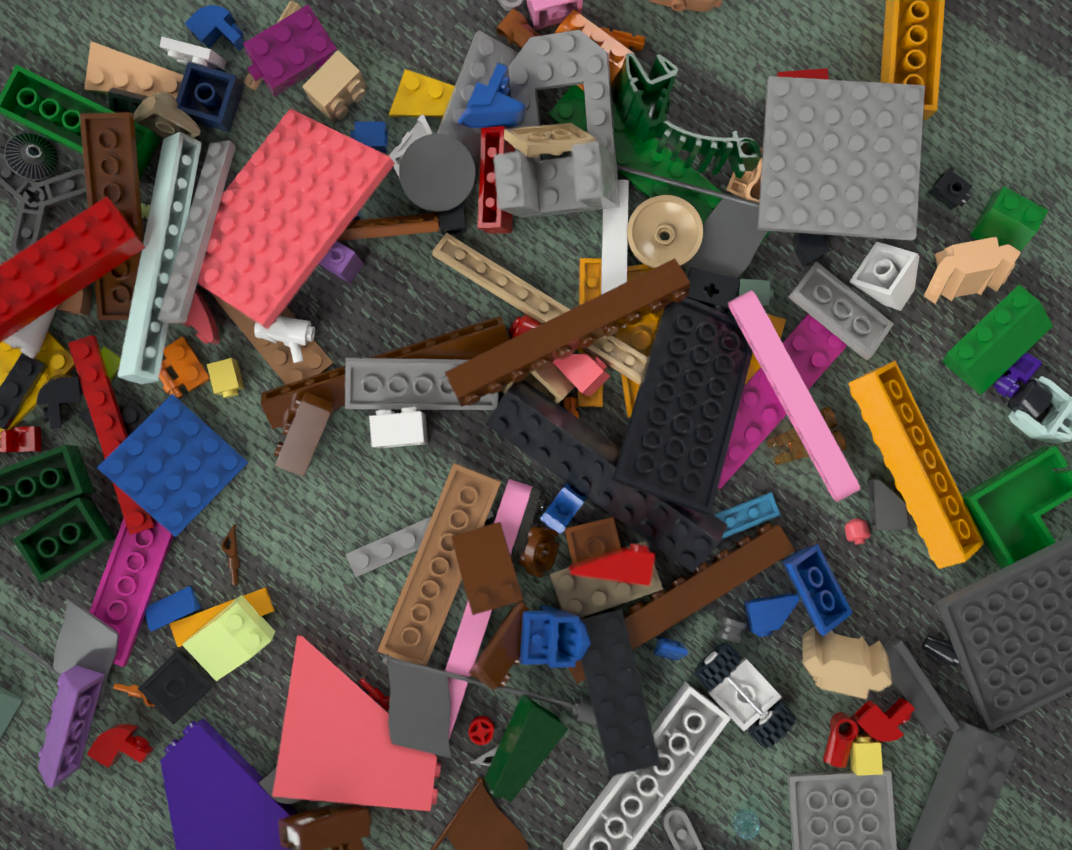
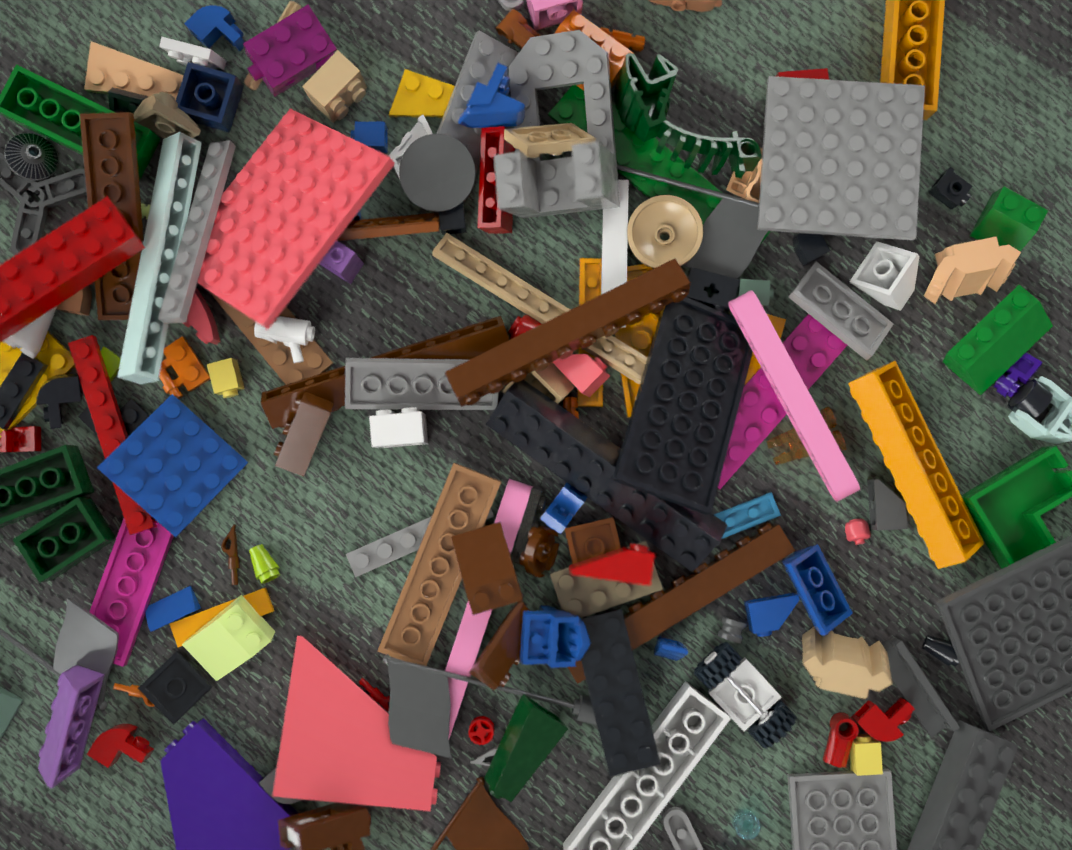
none -> lime cone [249,544,280,584]

